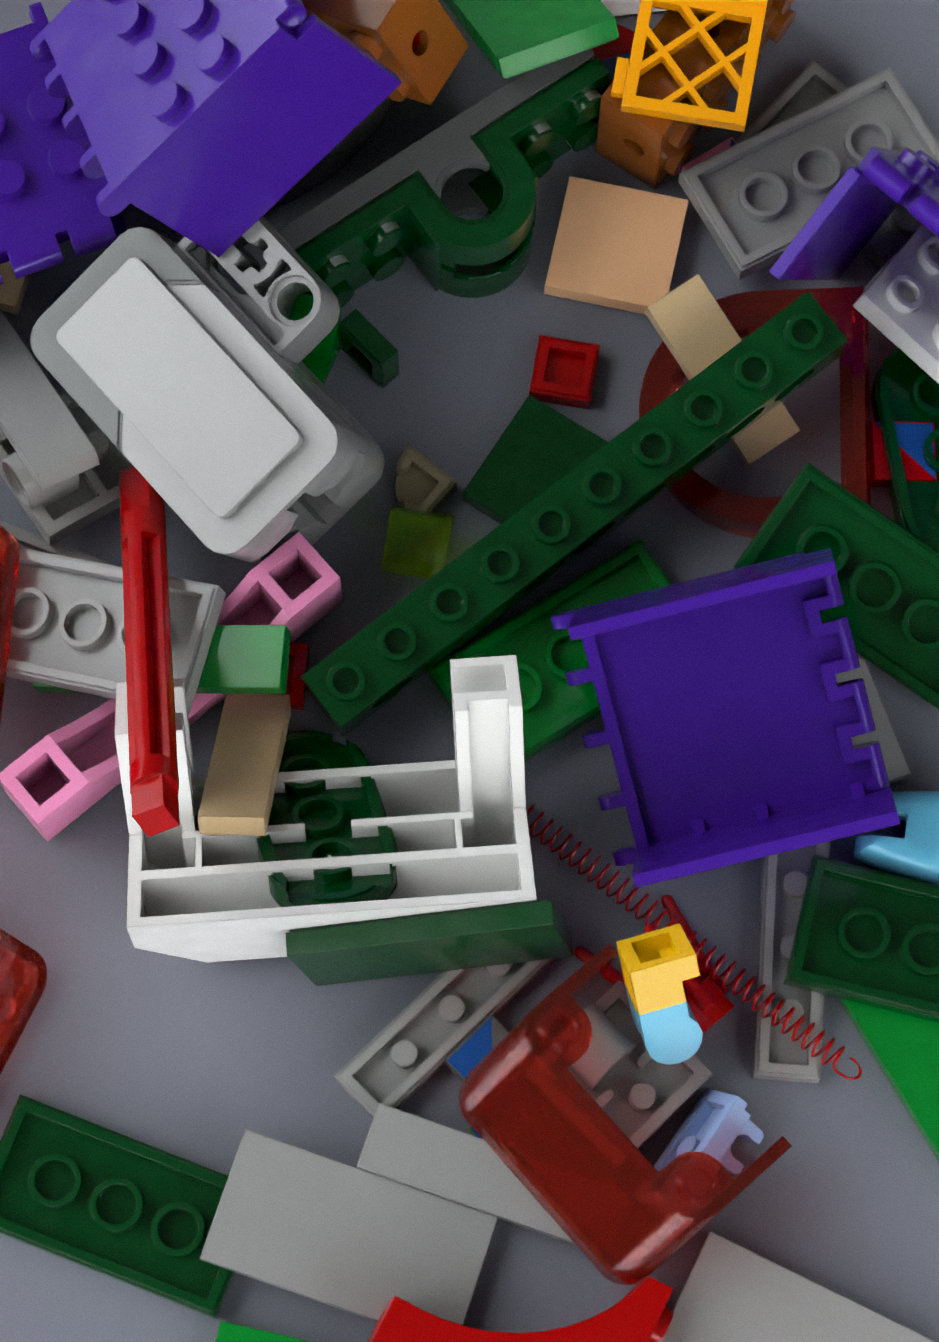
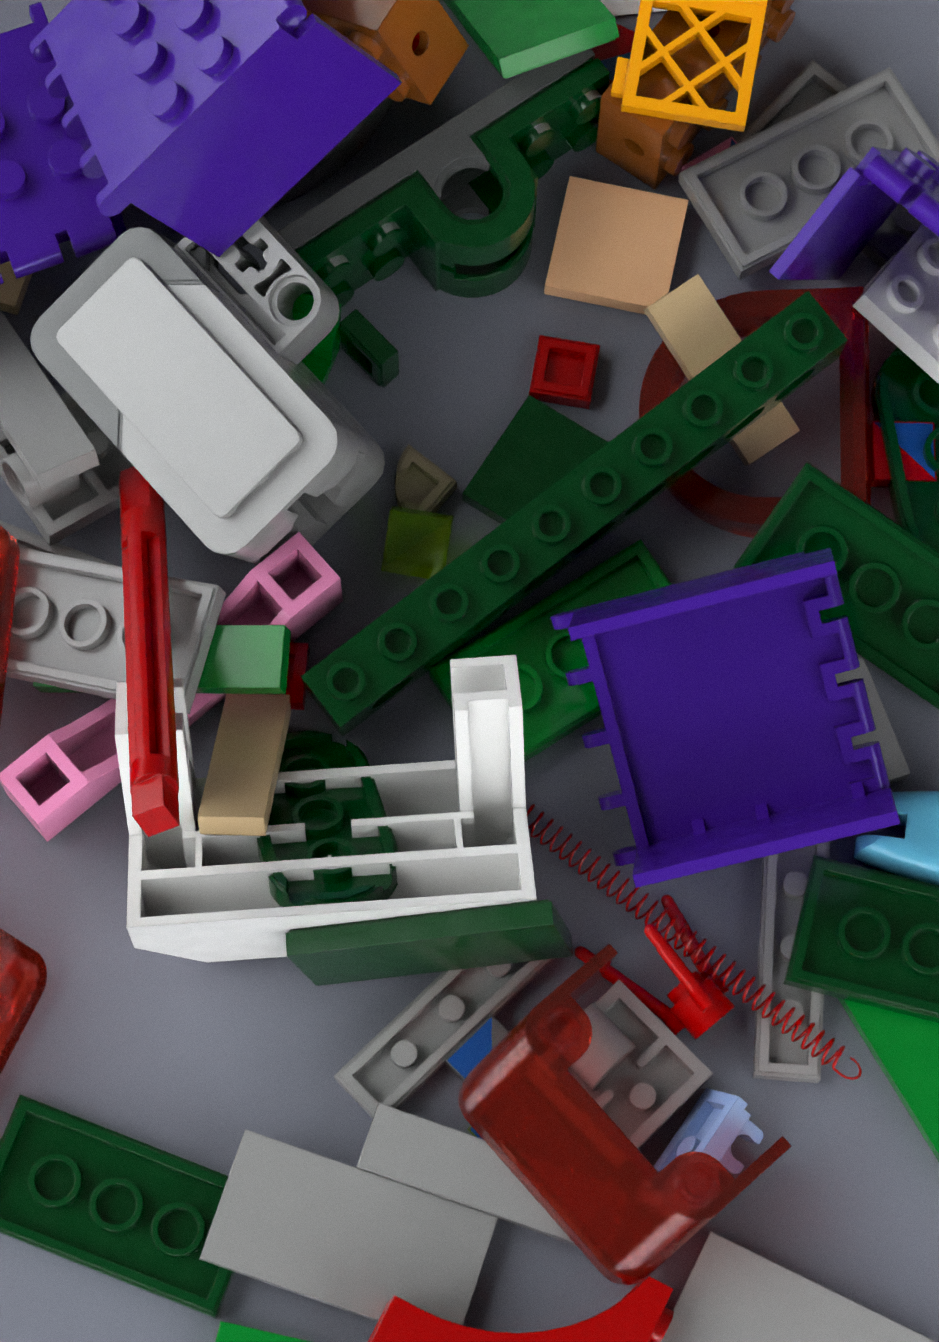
yellow leg [616,923,703,1065] -> none

